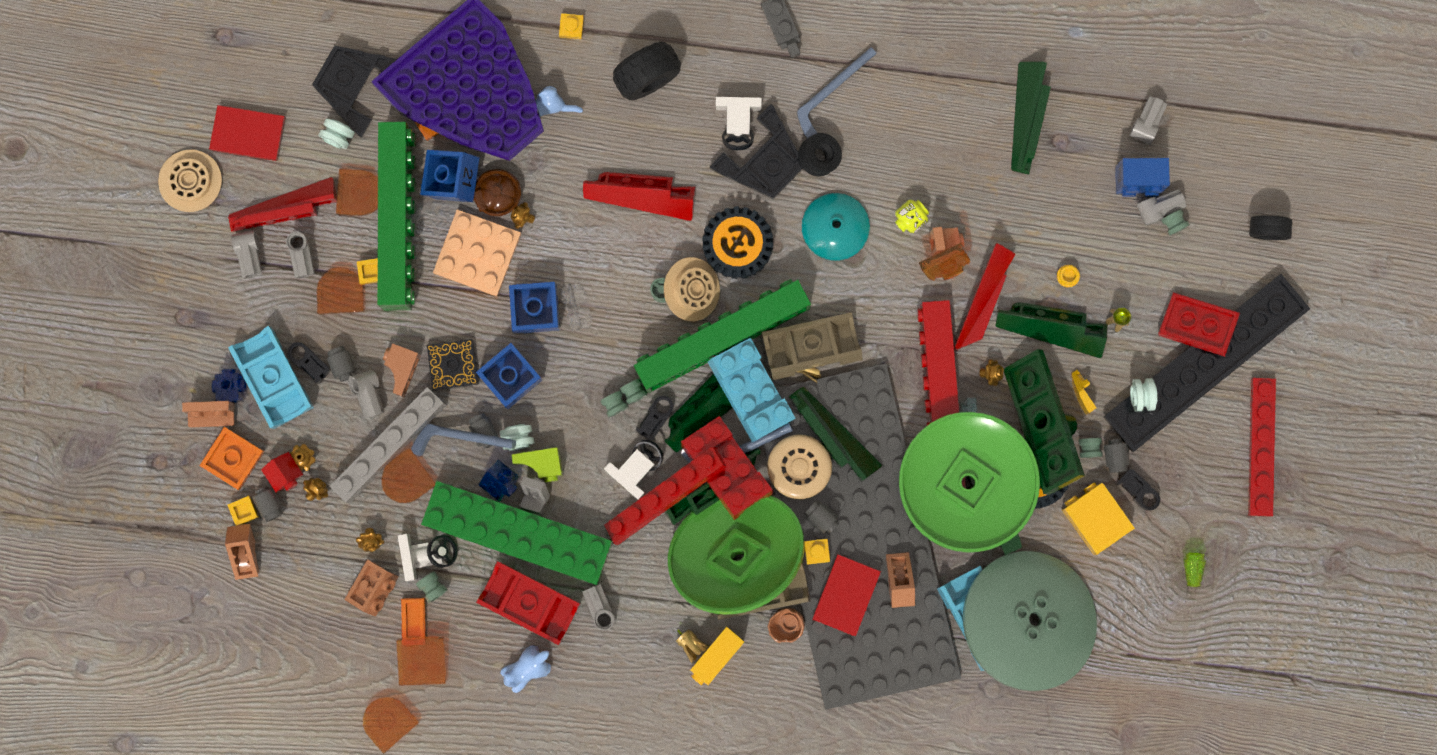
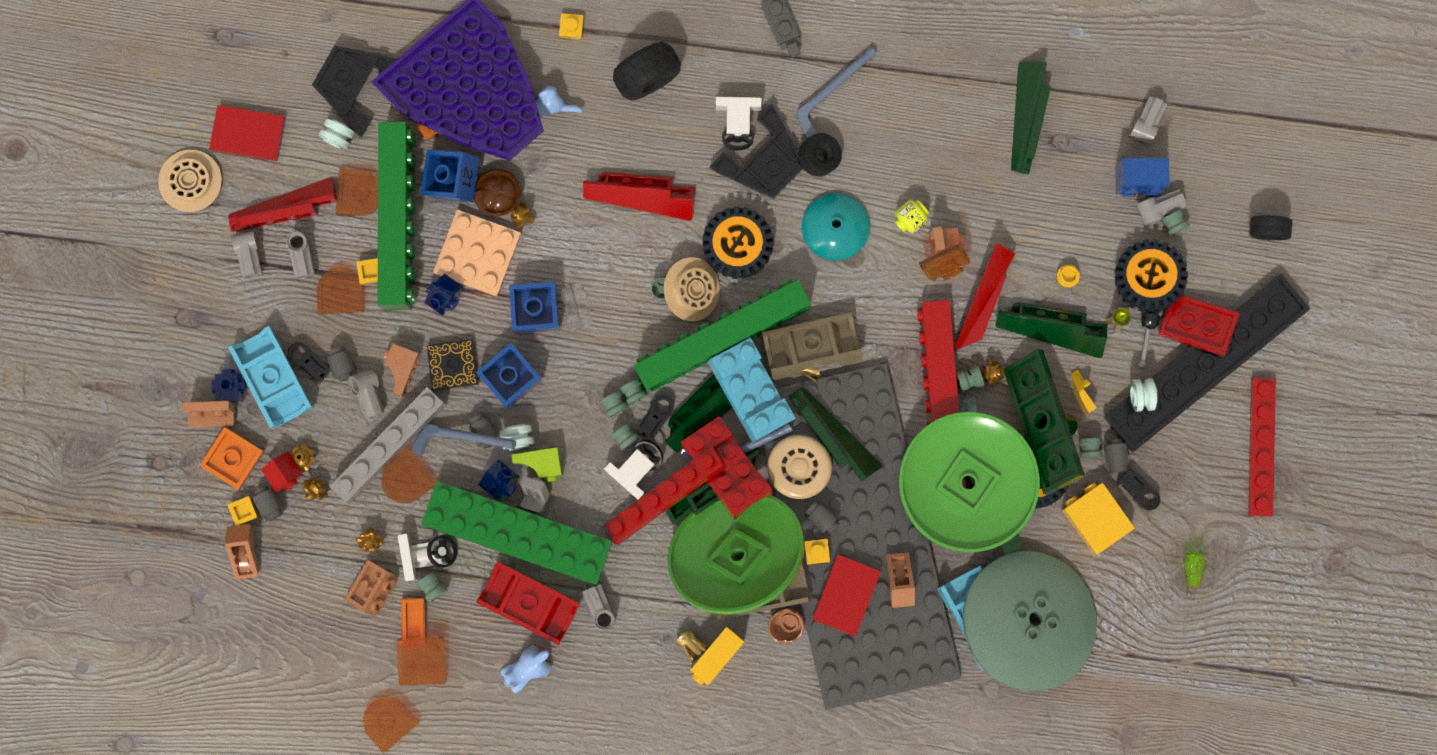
none -> clear blue brick [424,273,463,316]
none -> sand green wheel [611,423,640,451]
none -> sand green wheel [956,365,984,393]
none -> wheel [1115,239,1188,313]
none -> hinge [1138,313,1160,369]

